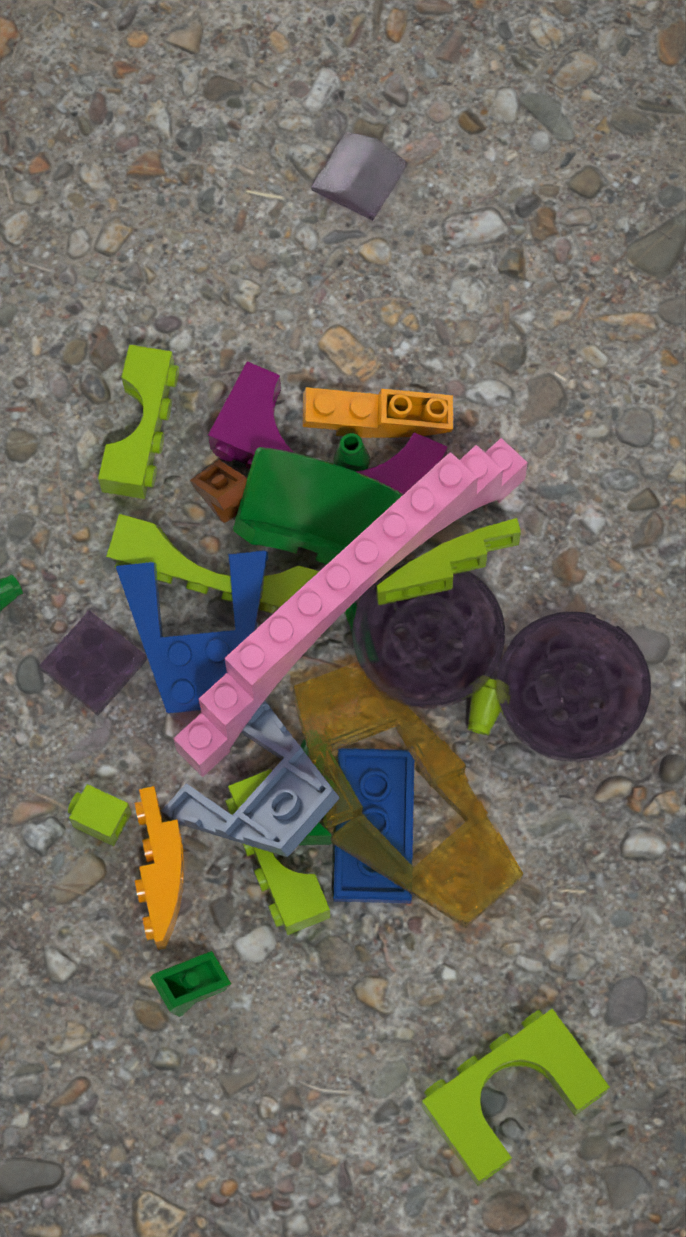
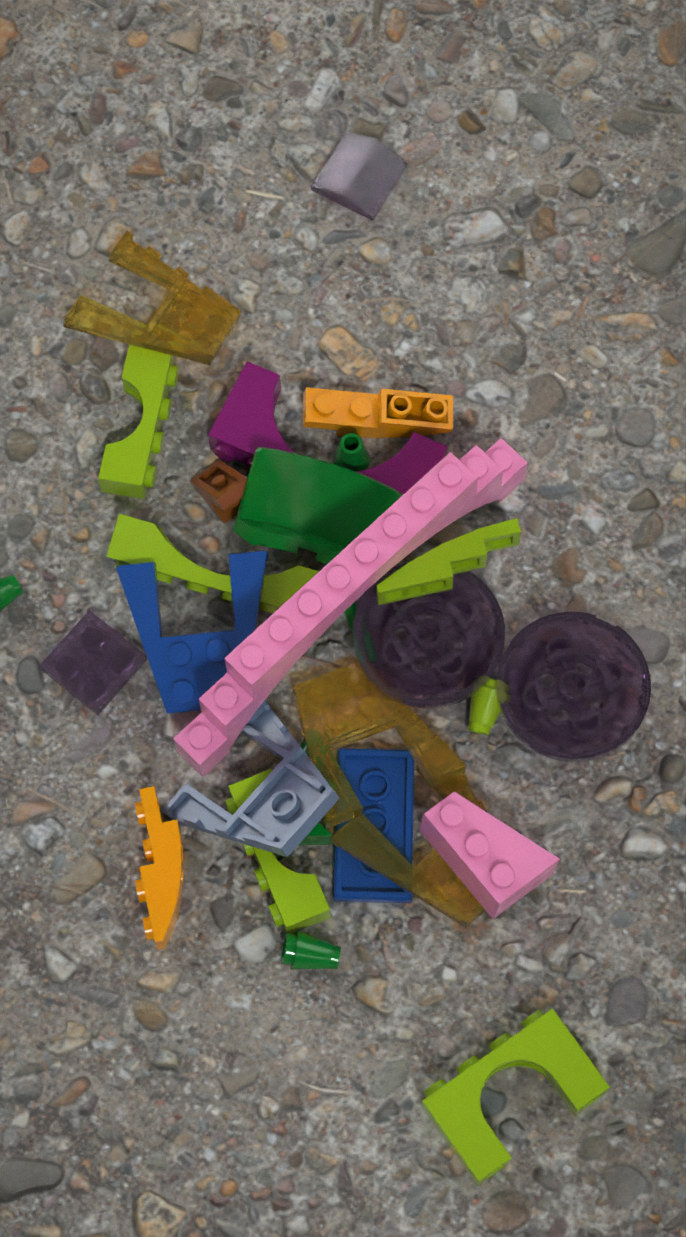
lime brick [68,784,132,846] -> none
green slope [150,951,231,1017] -> none
none -> clear yellow wing [63,231,241,365]
none -> green cone [281,931,341,970]
none -> bright pink wedge [419,792,560,919]

